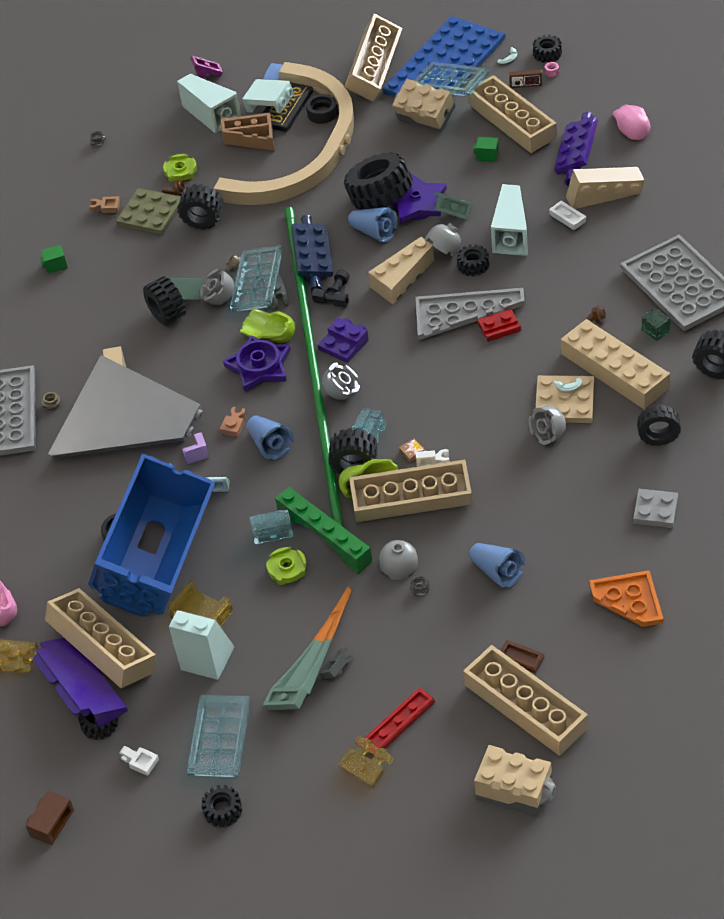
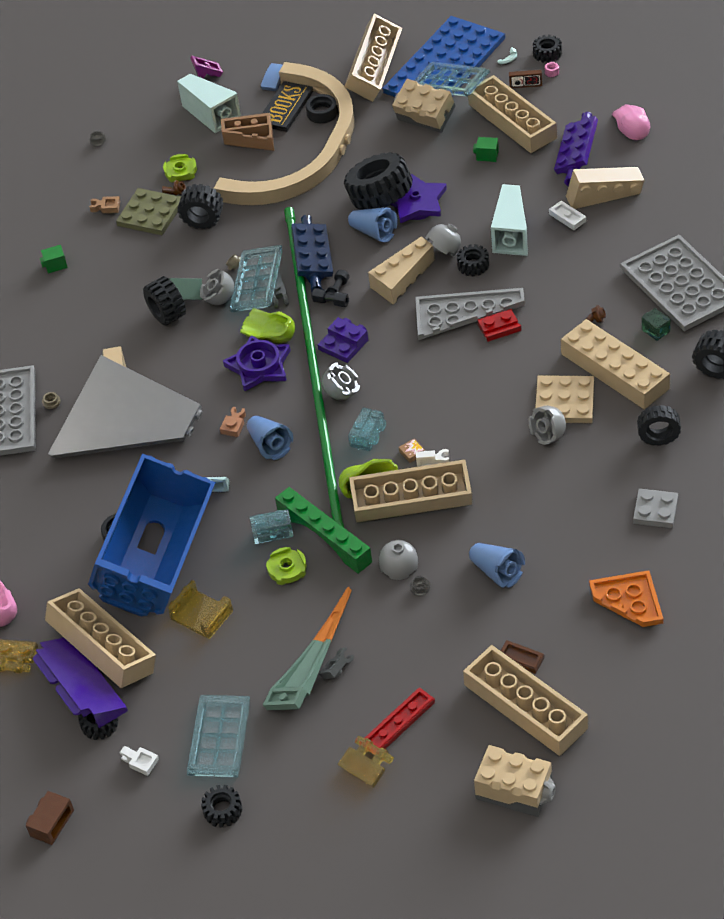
light aqua slope [169,610,234,680] -> none
lavender panel [182,432,209,464] -> none
light aqua panel [242,79,294,113] -> none
black tyre [328,428,378,474] -> none
sand green panel [434,192,472,219] -> none
light aqua piece [553,378,582,392] -> none

